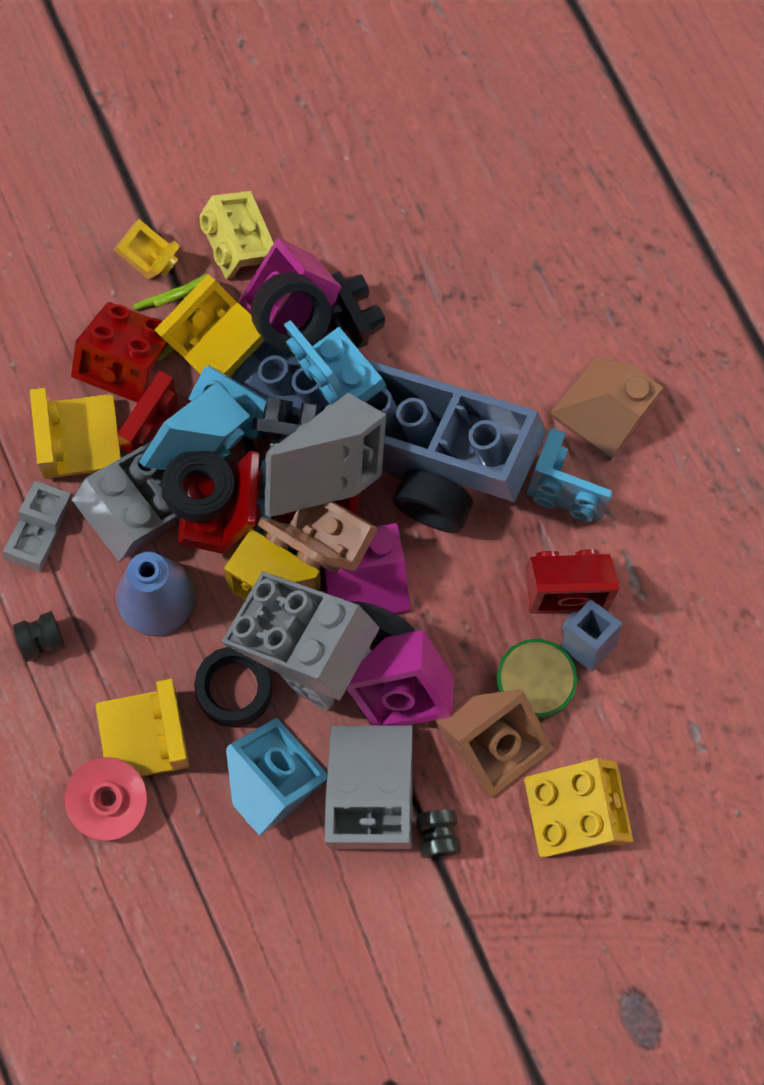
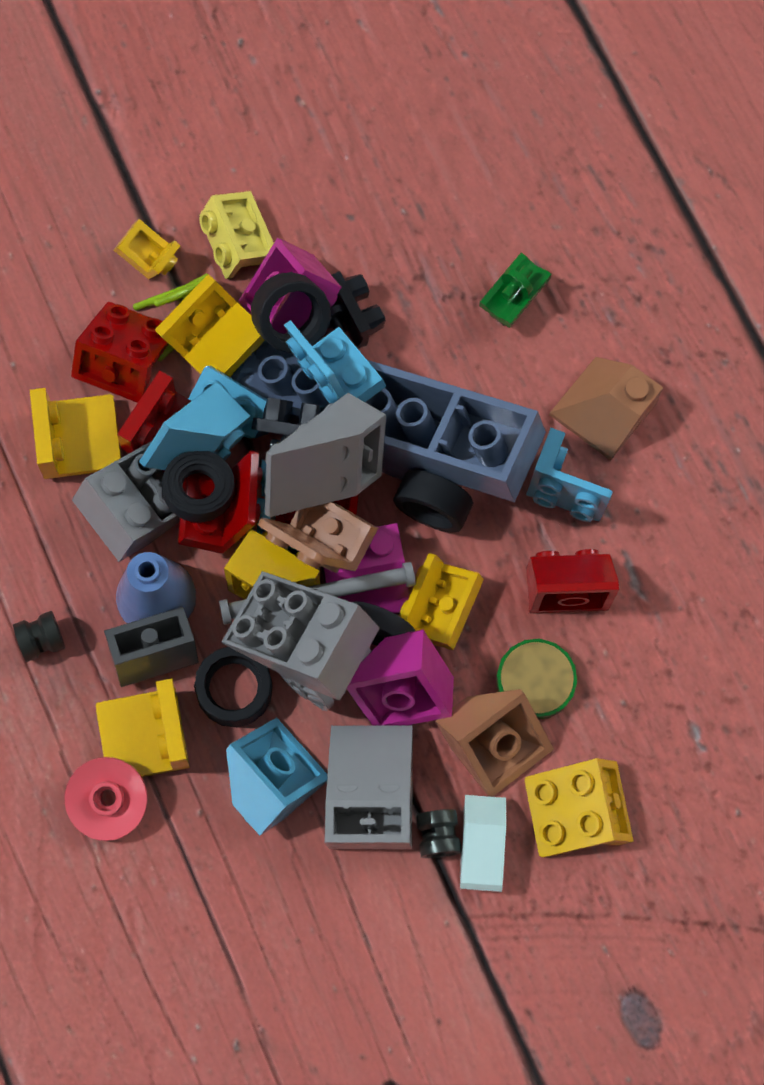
light grey slope [3,481,72,572] -> none
sand blue brick [561,599,622,672] -> none
none -> dark grey brick [104,606,199,687]
none -> light grey bar [219,562,416,625]
none -> yellow bracket [400,553,484,651]
none -> light aqua slope [460,795,506,892]
none -> green hips [479,252,552,328]

